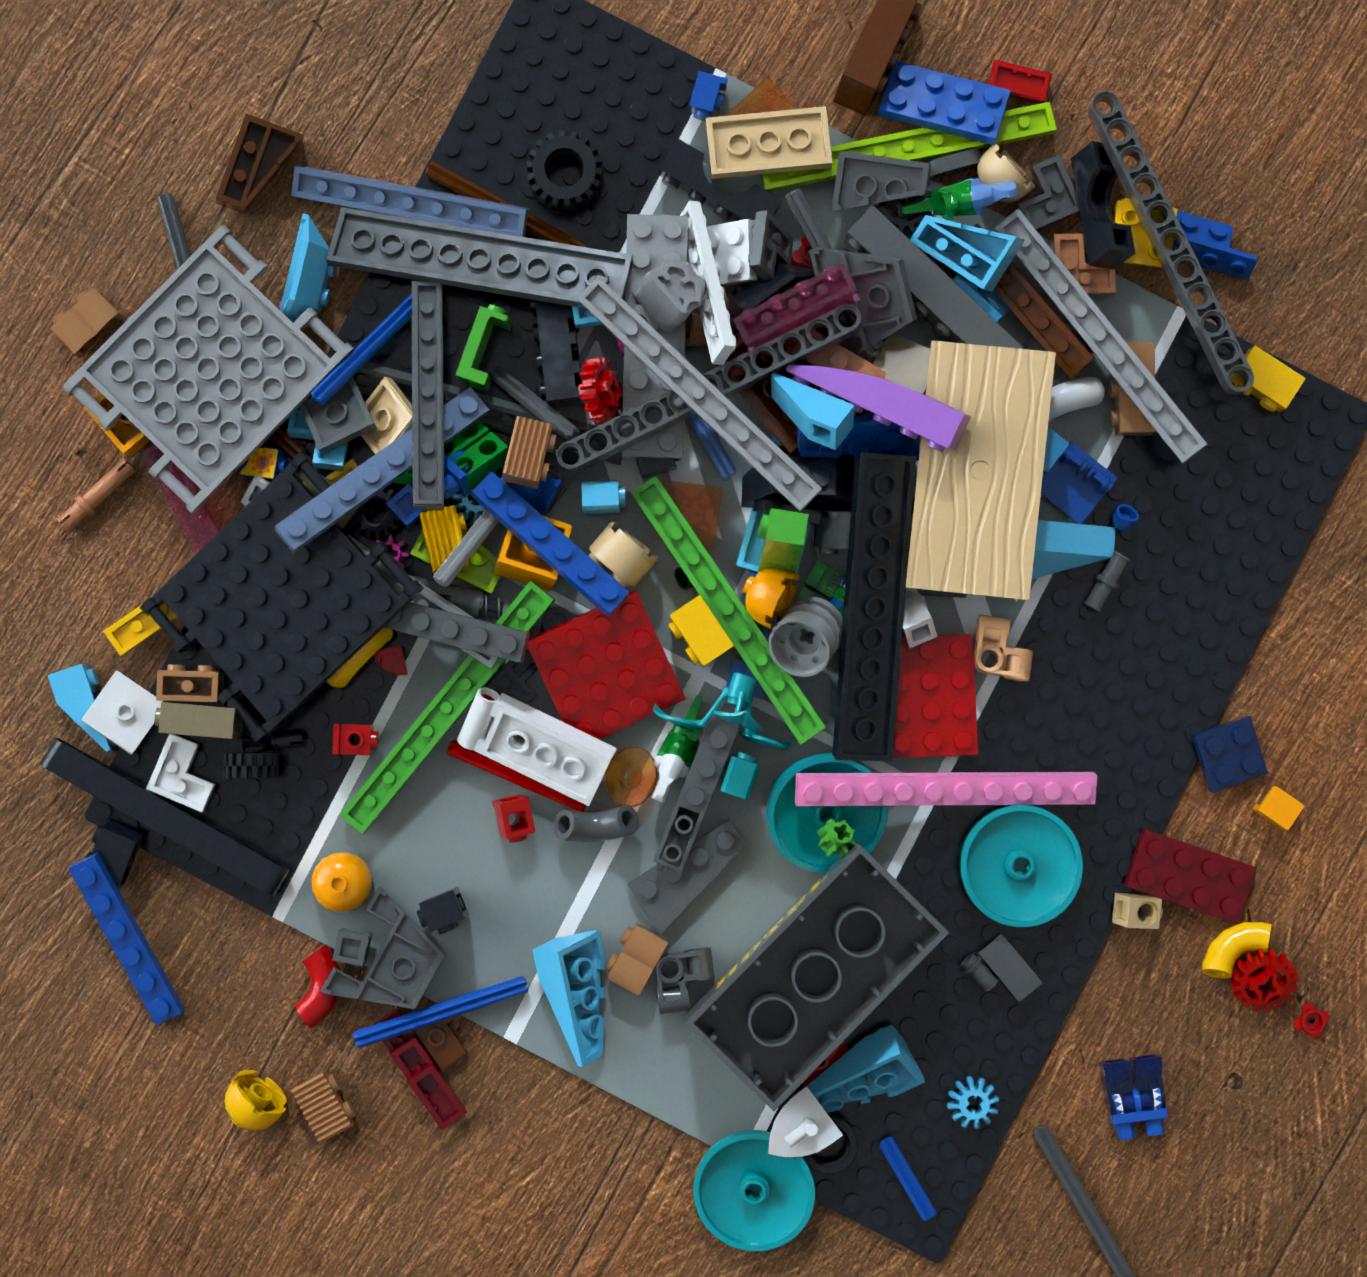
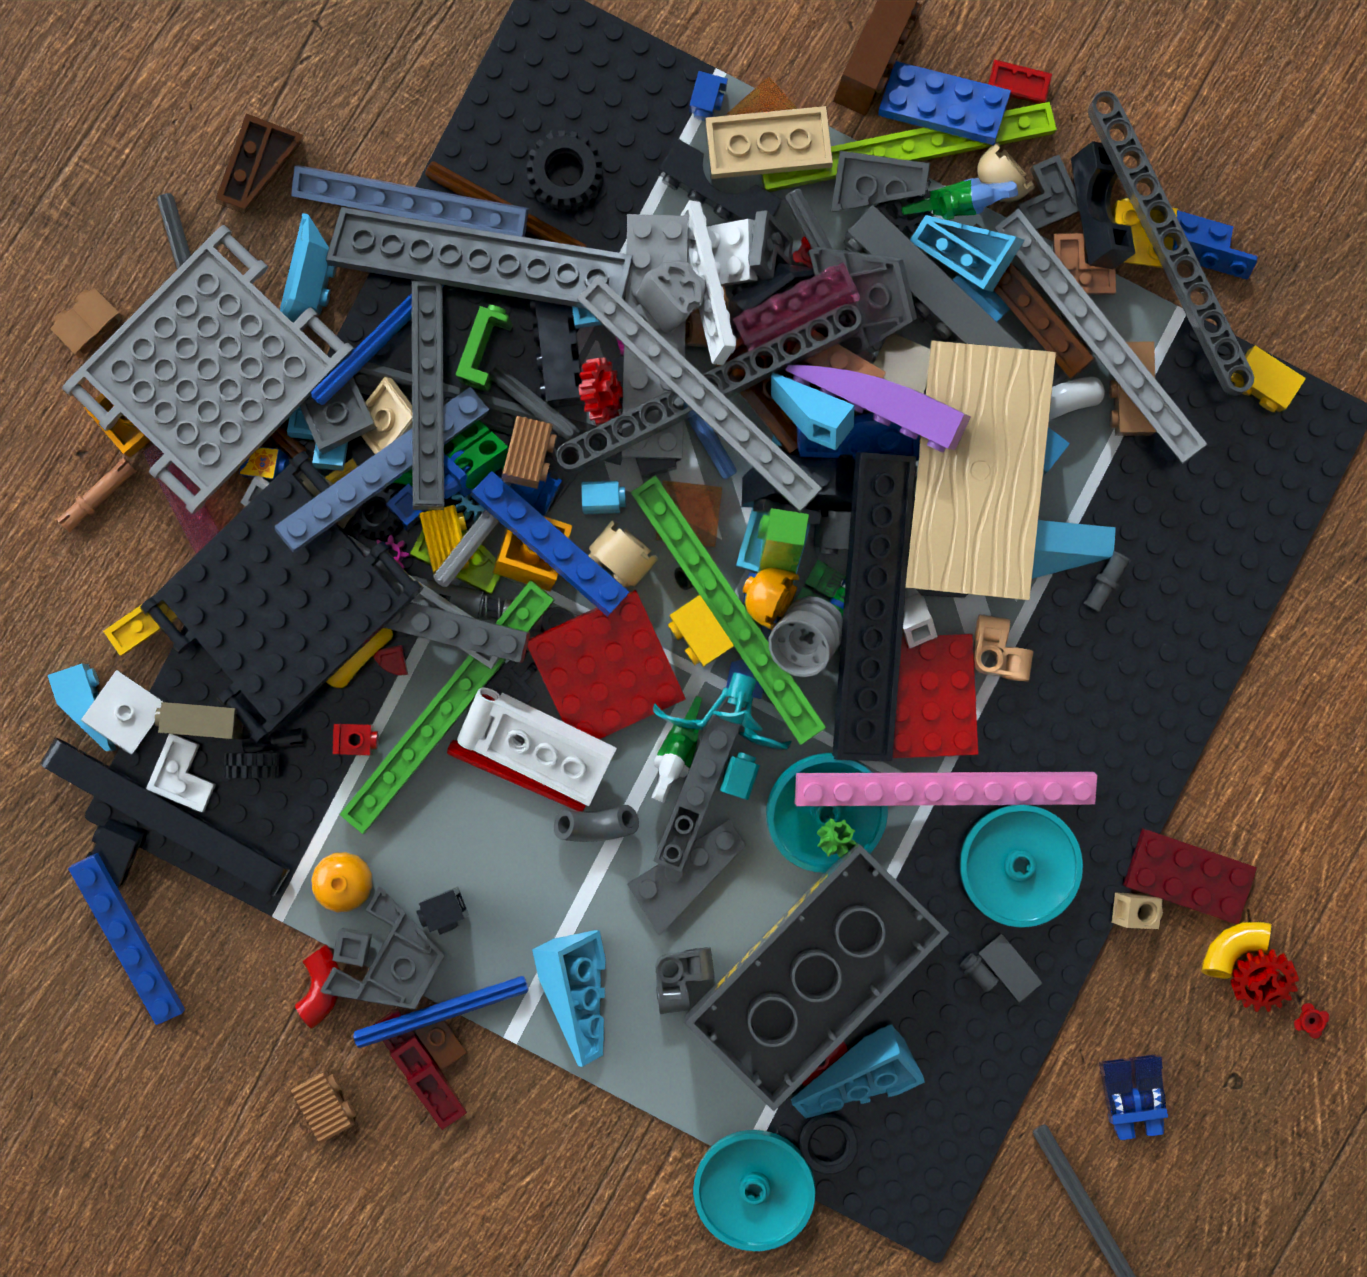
medium nougat brick [156,664,225,703] -> none
yellow cylinder [224,1070,287,1131] -> none
red brick [492,794,536,843] -> none
clear orange dish [605,747,658,807] -> none
medium nougat brick [605,923,668,996] -> none
white shield [768,1086,843,1157] -> none
blue axle [879,1137,937,1221] -> none
dark grey beam [927,148,981,179] -> none
medium azure gear [947,1076,999,1129] -> none
blue hinge [1041,441,1118,524] -> none
blue hinge [1112,504,1139,531] -> none
dark blue plate [1191,716,1268,793] -> none
light orange panel [1252,786,1305,831] -> none

